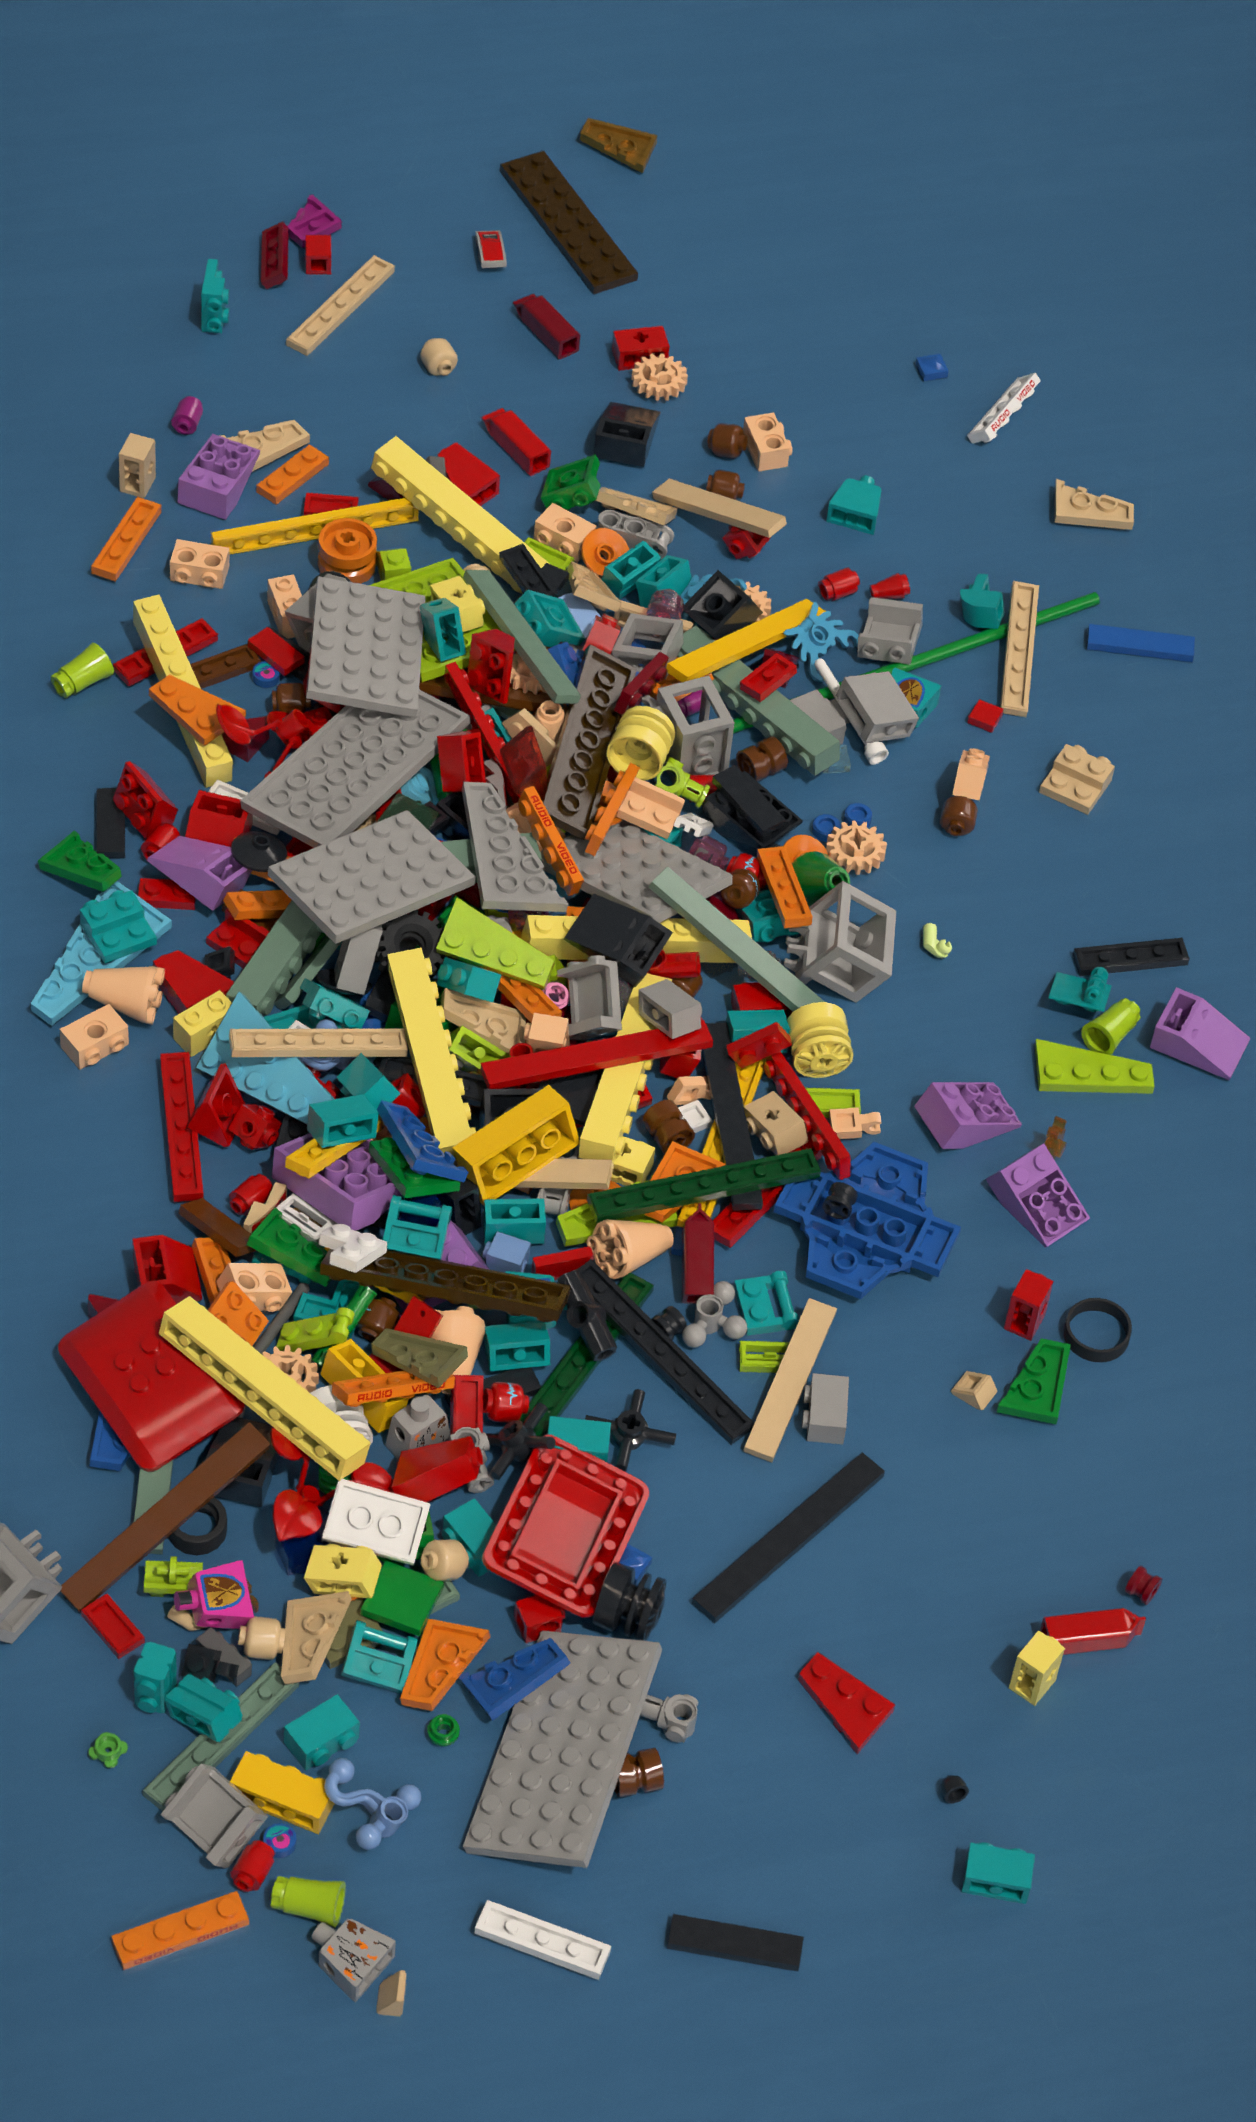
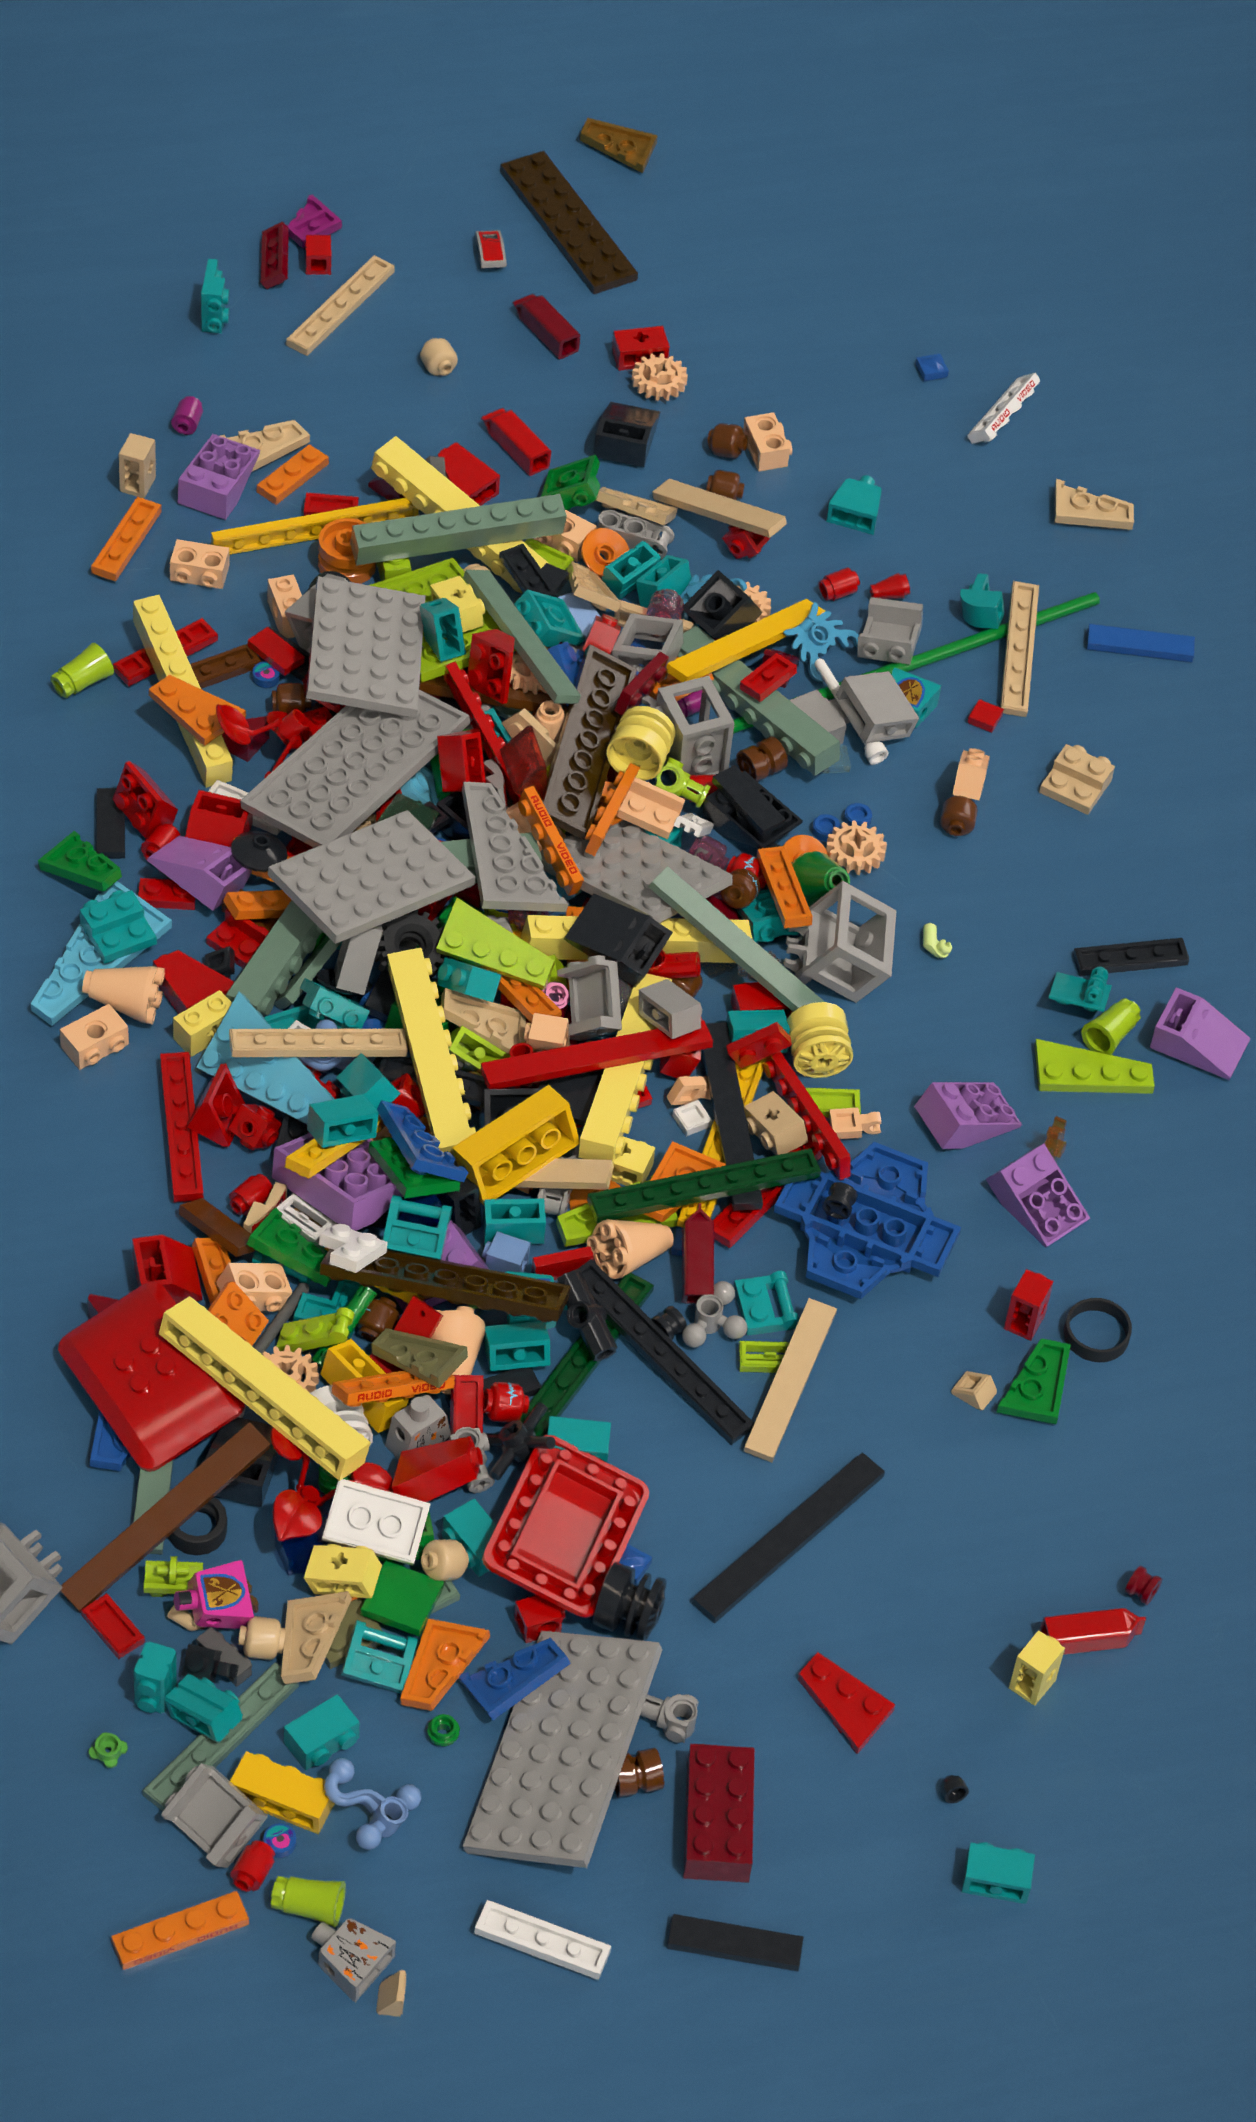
black bar [585,1389,677,1471] -> none
reddish brown wheel [642,1100,695,1154] -> none
light grey brick [802,1373,849,1445] -> none
none -> sand green brick [350,494,567,566]
none -> dark red brick [683,1744,755,1883]

